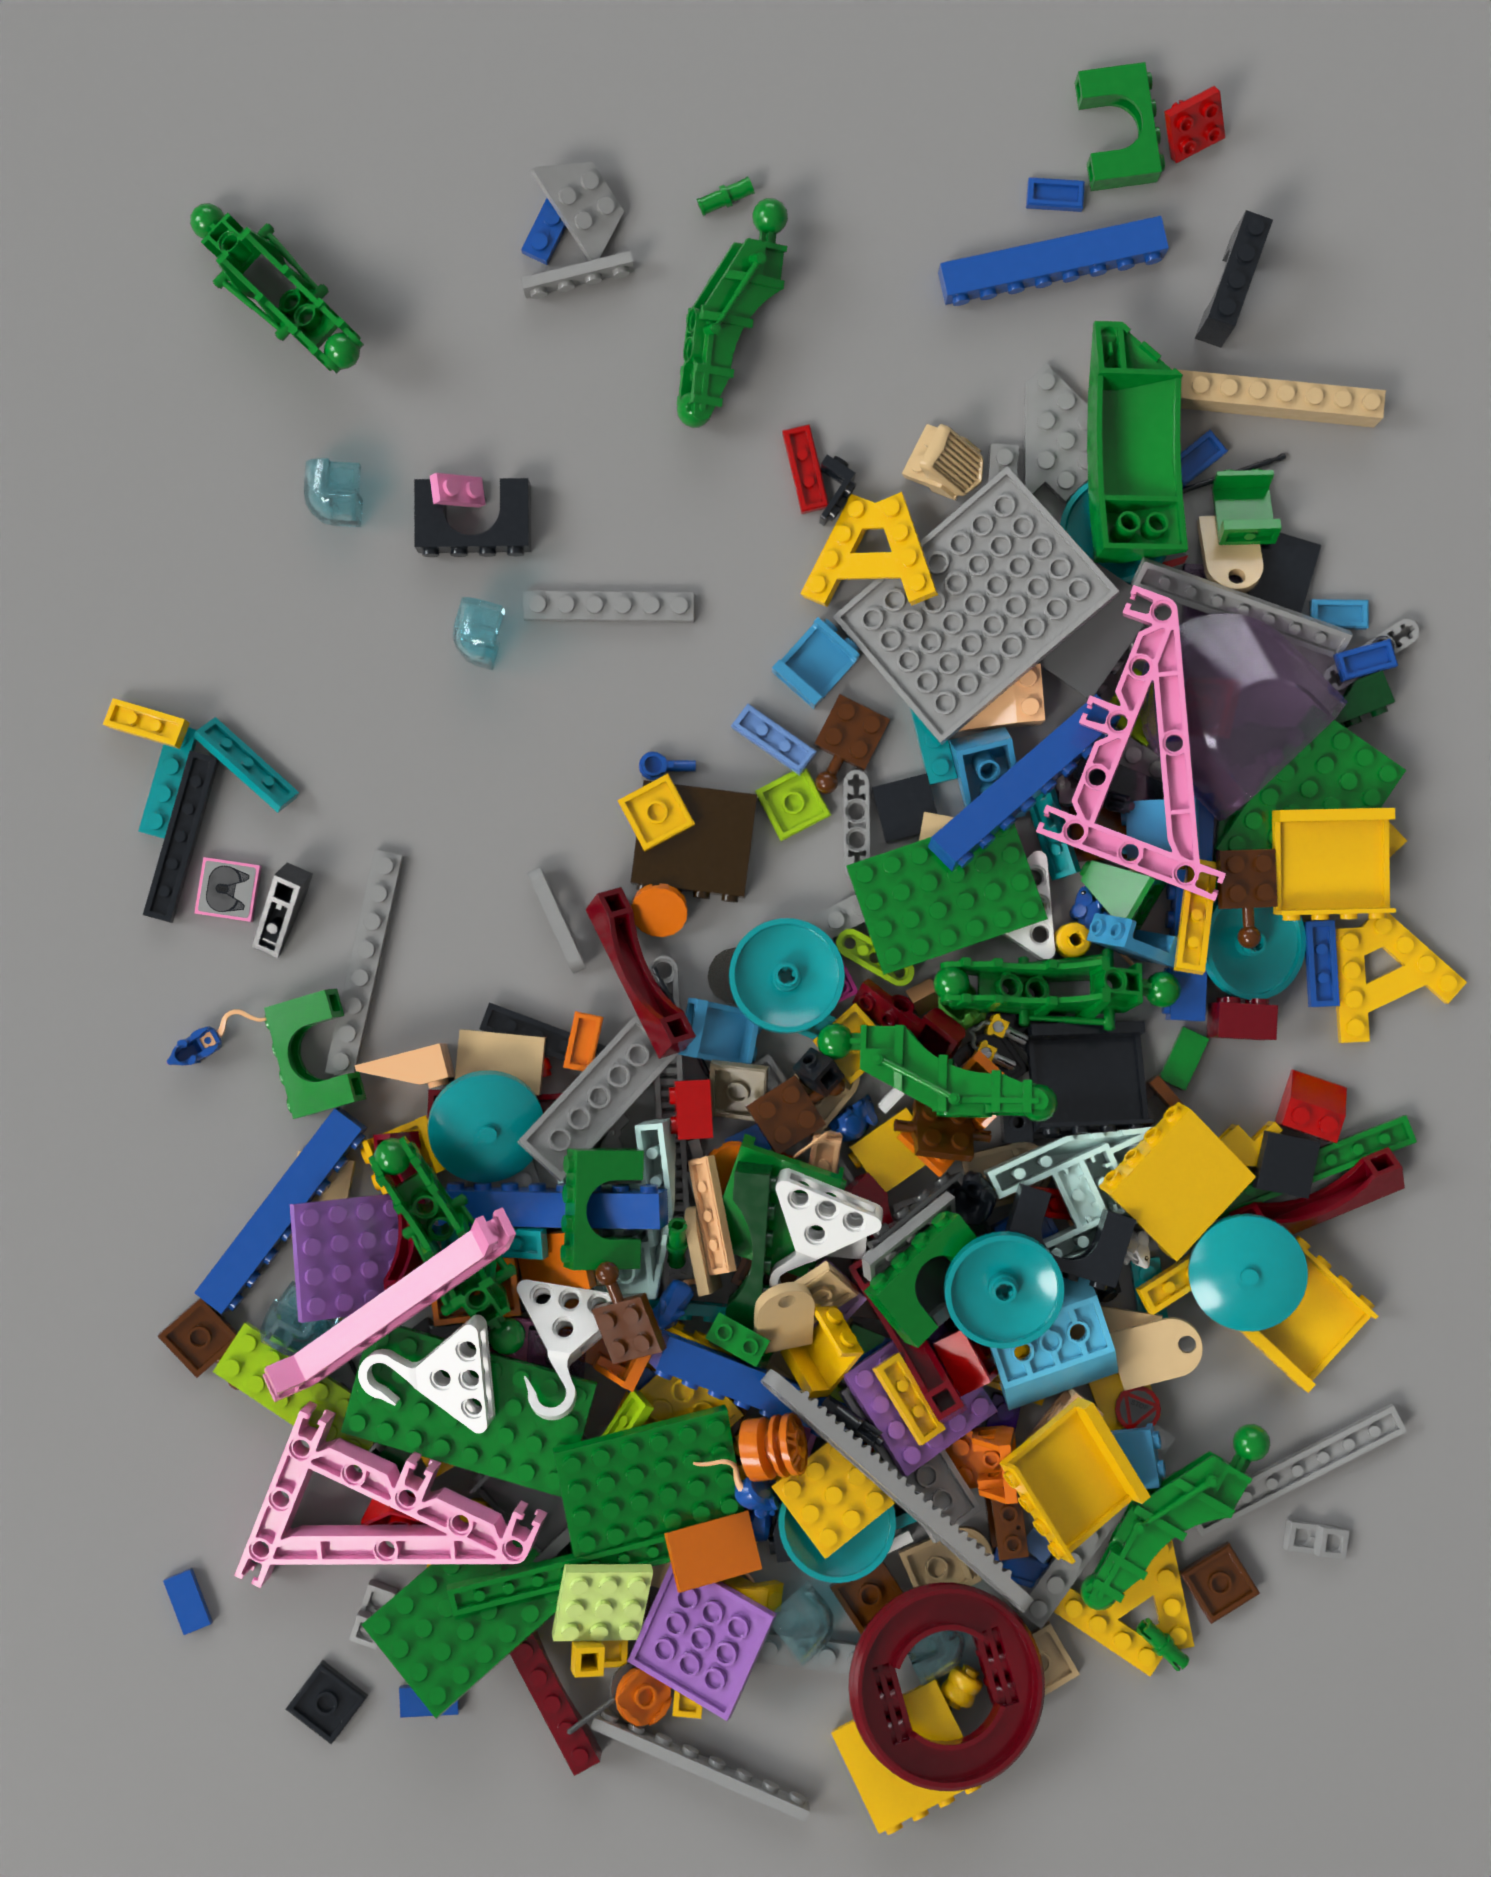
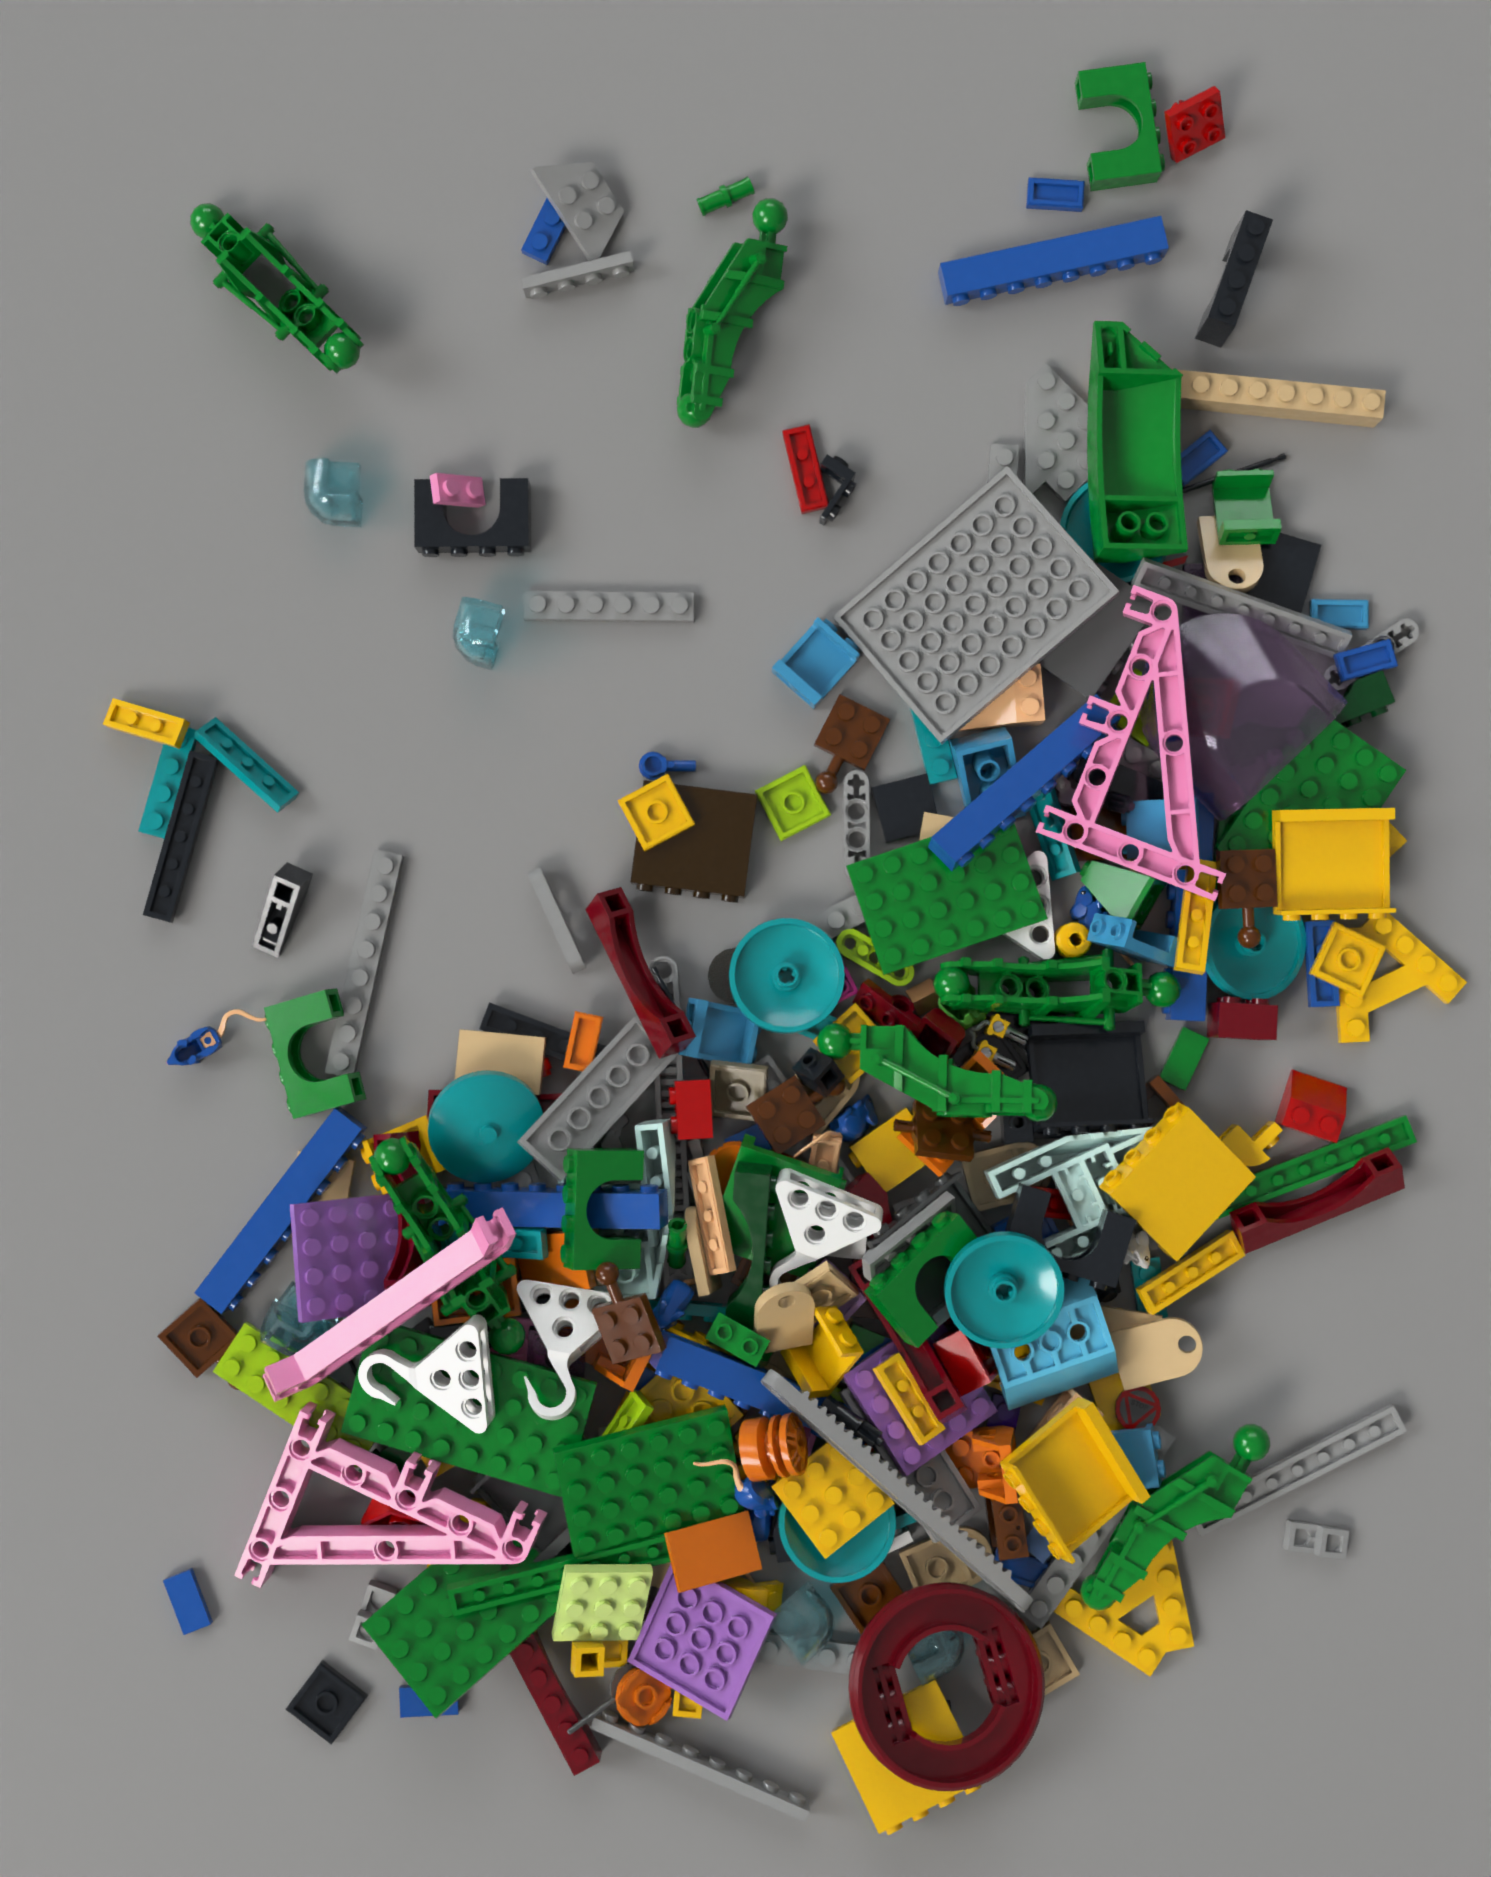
tile [194,857,262,922] -> none
light nougat slope [355,1043,455,1089] -> none
orange tile [631,883,688,937] -> none
medium blue tile [731,704,817,776] -> none
yellow plate [800,492,938,607] -> none
white tile [877,1088,904,1114] -> none
tan piece [902,424,983,500] -> none
yellow piece [941,1664,983,1710] -> none
black hair [950,1170,996,1226] -> none
green pin [1136,1618,1189,1671] -> none
reddish brown plate [1179,1541,1260,1624] -> none
teal dish [1188,1214,1308,1332] -> none
yellow panel [1240,1235,1379,1393] -> none
black tile [1252,1130,1321,1199] -> none
none -> yellow tile [1308,922,1387,998]

